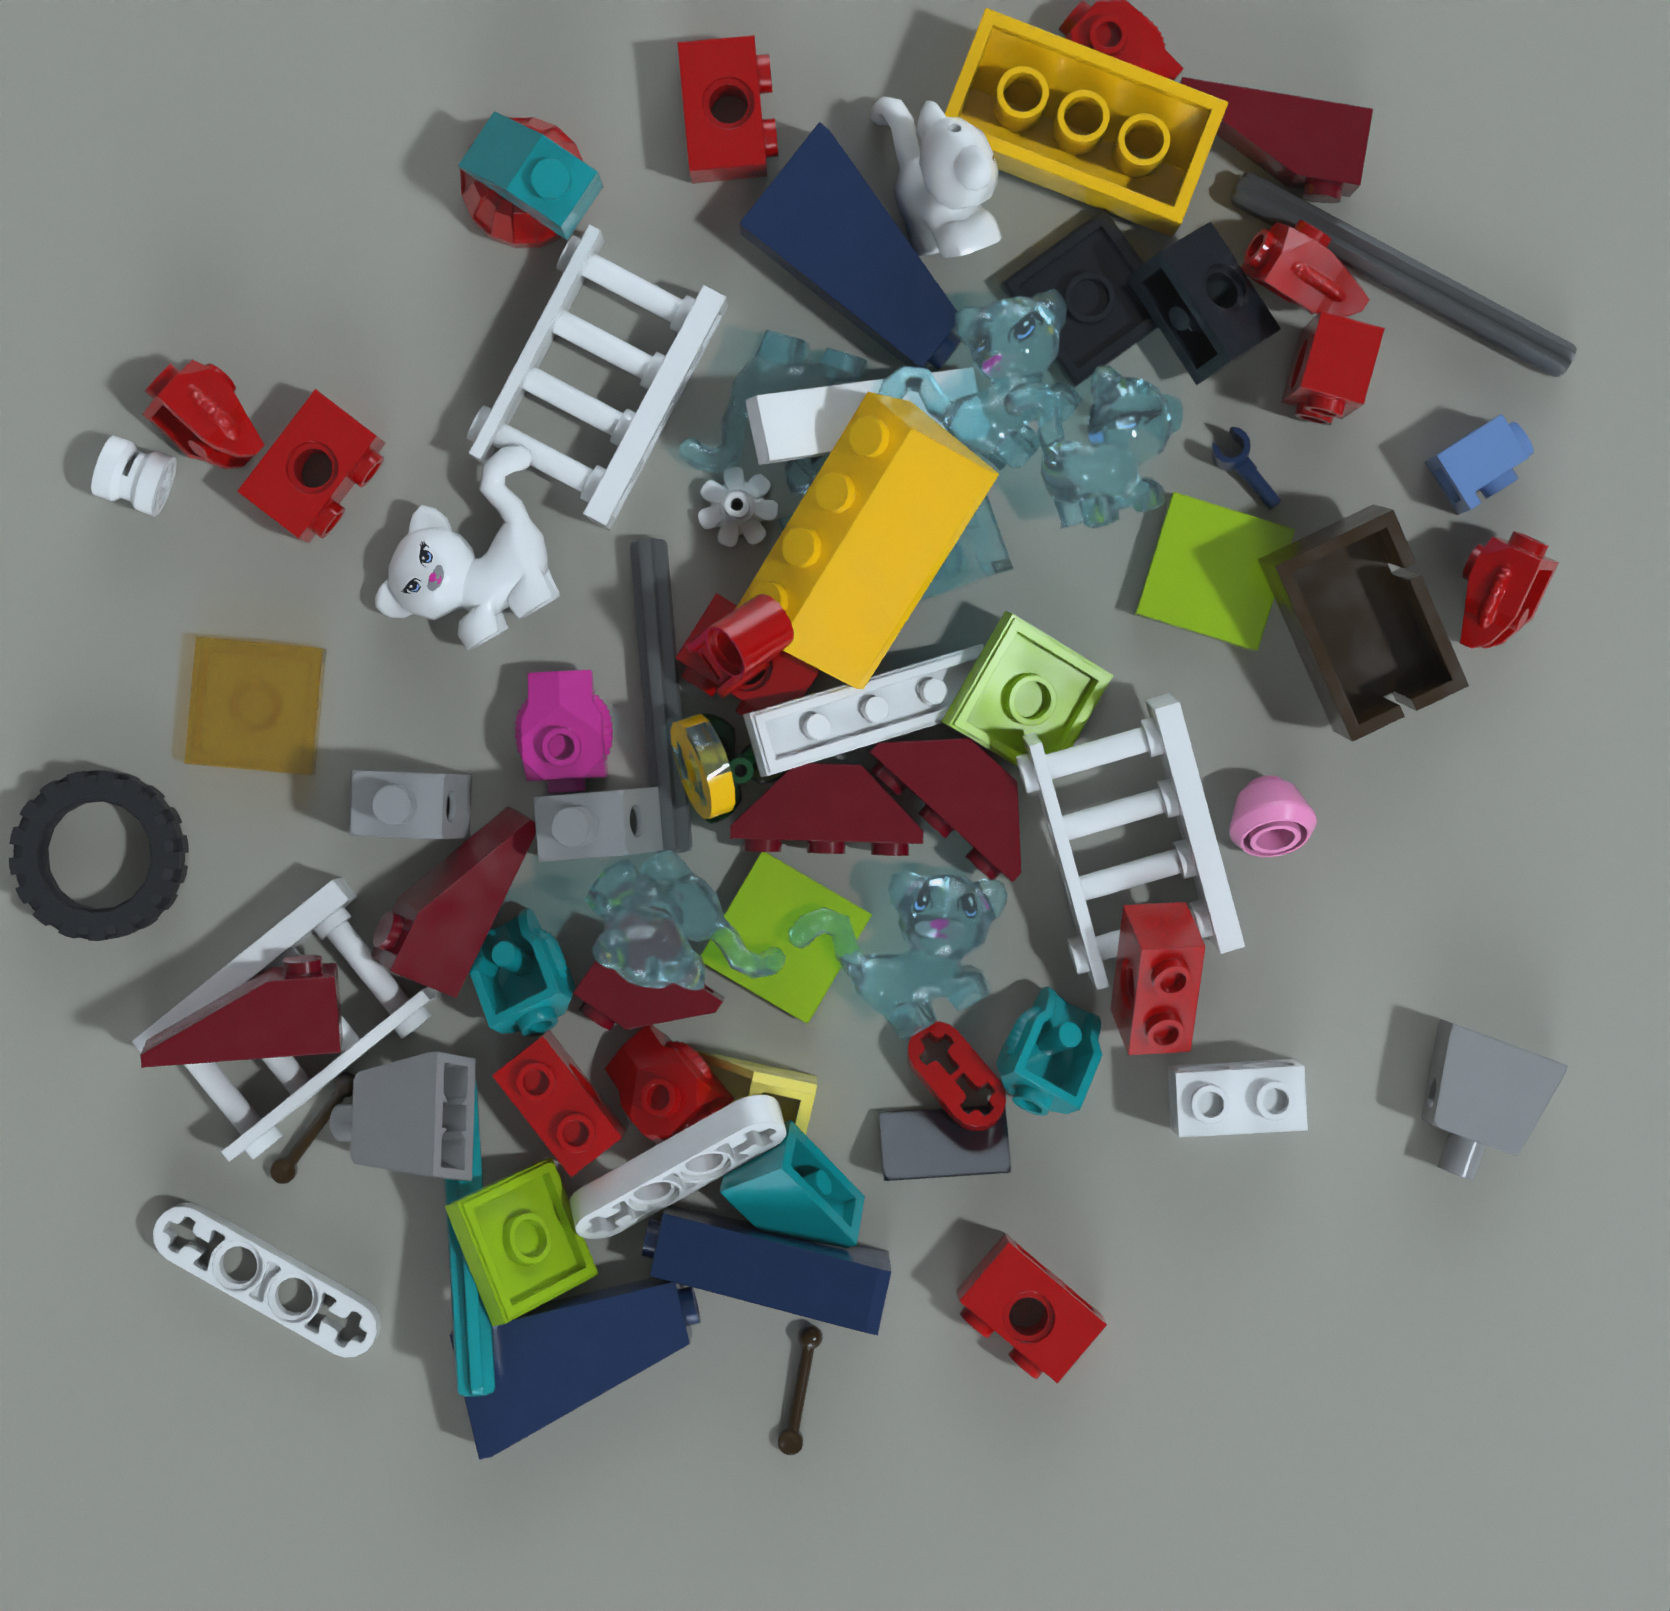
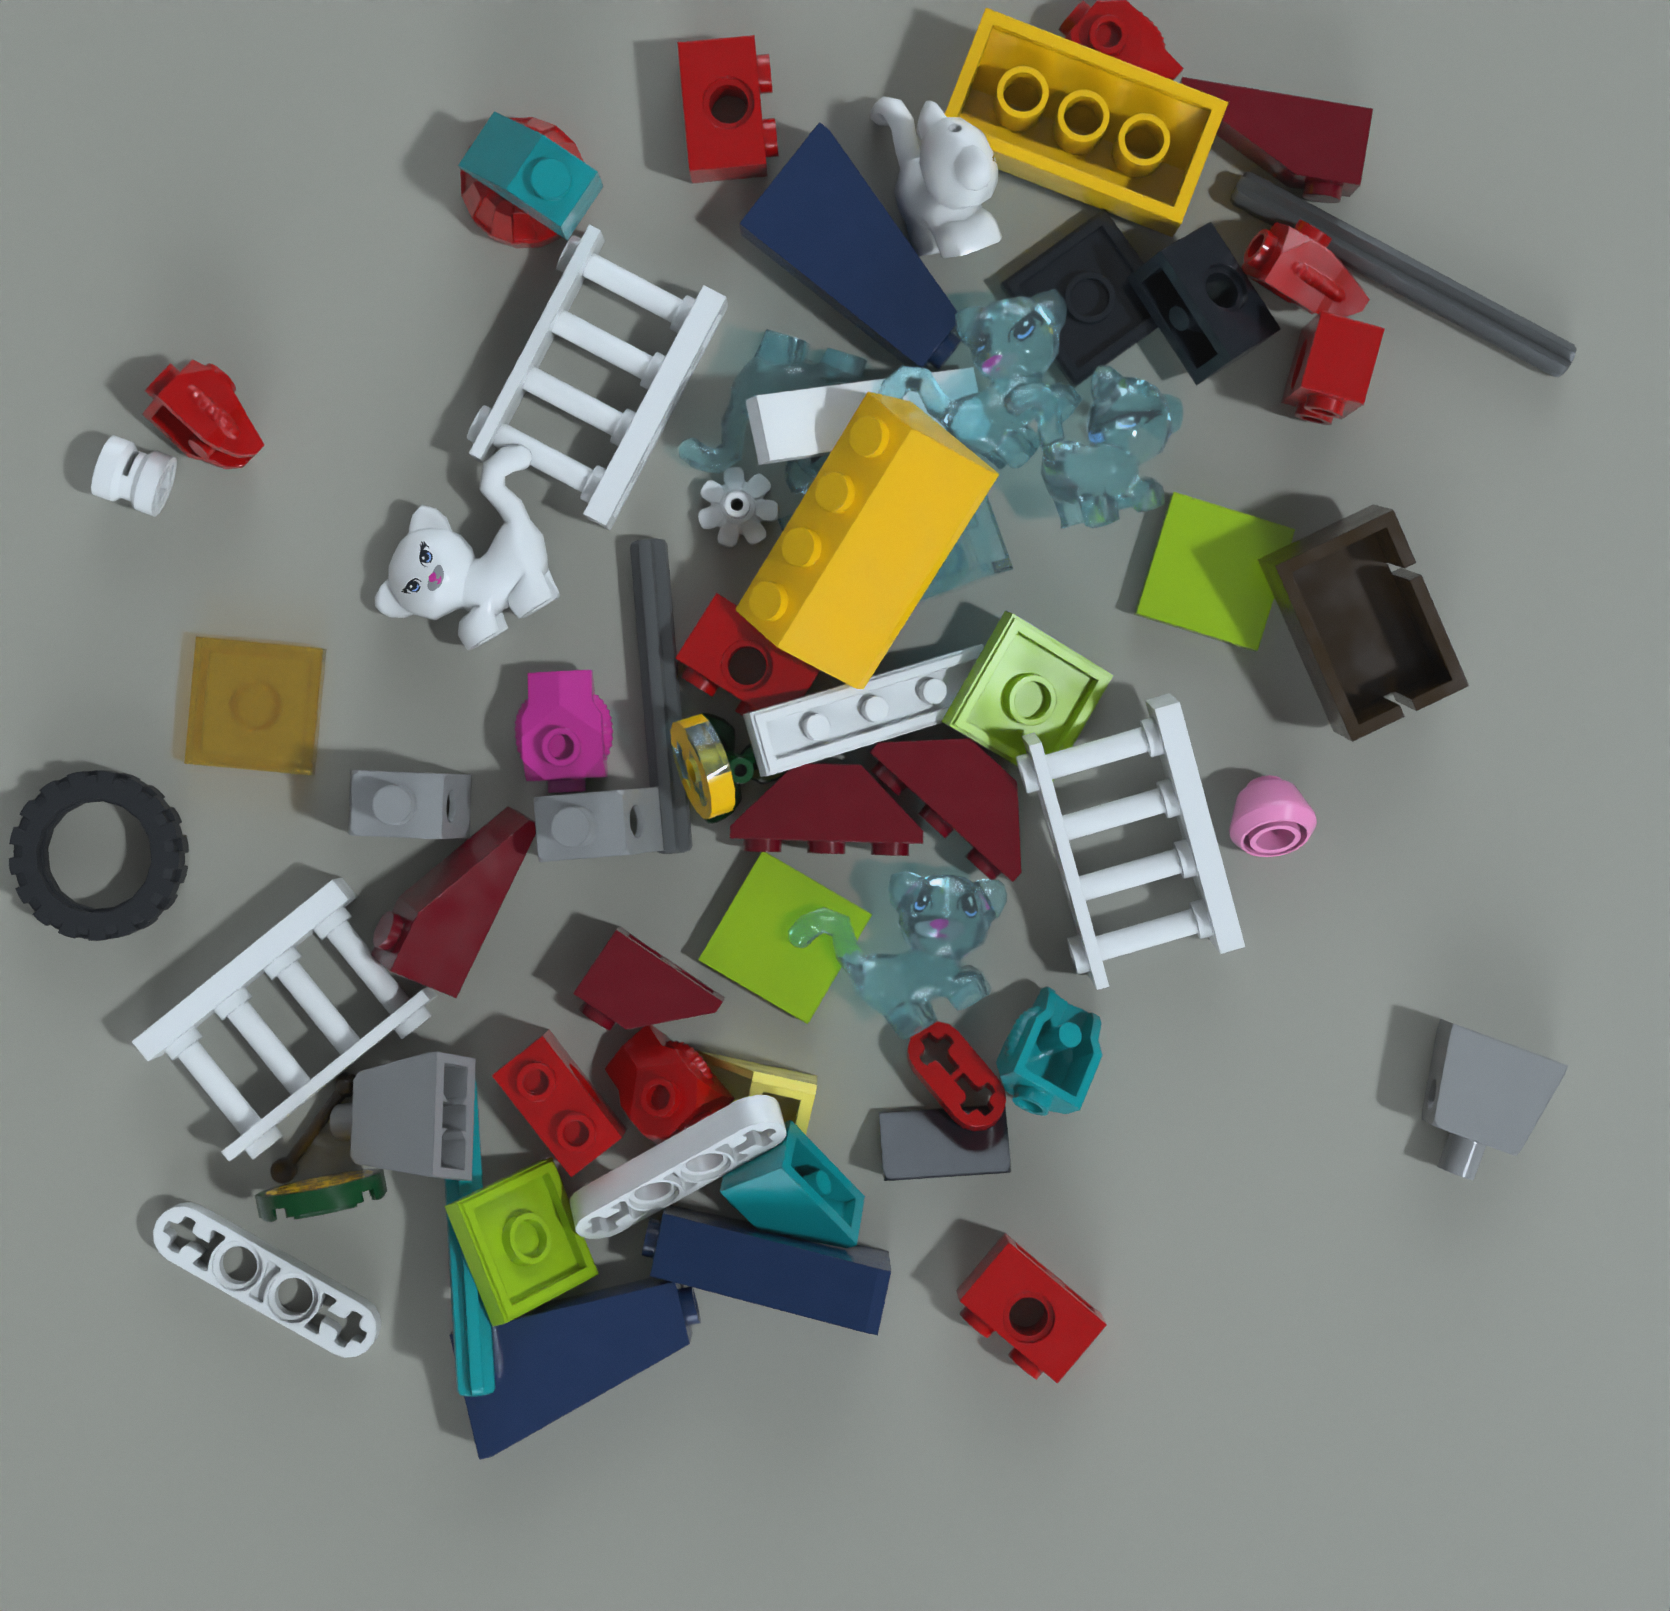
dark red slope [140,955,343,1068] -> none
red brick [237,389,386,543] -> none
teal hand [469,908,576,1036] -> none
clear light blue animal [585,849,786,990] -> none
red piece [684,594,794,699] -> none
dark brown hinge [778,1325,823,1455] -> none
red brick [1110,902,1206,1055] -> none
white brick [1167,1059,1308,1137] -> none
dark blue hand [1212,427,1282,510] -> none
medium blue brick [1425,414,1534,515] -> none
red hand [1460,530,1559,649] -> none
none -> dark green tile [255,1168,387,1222]

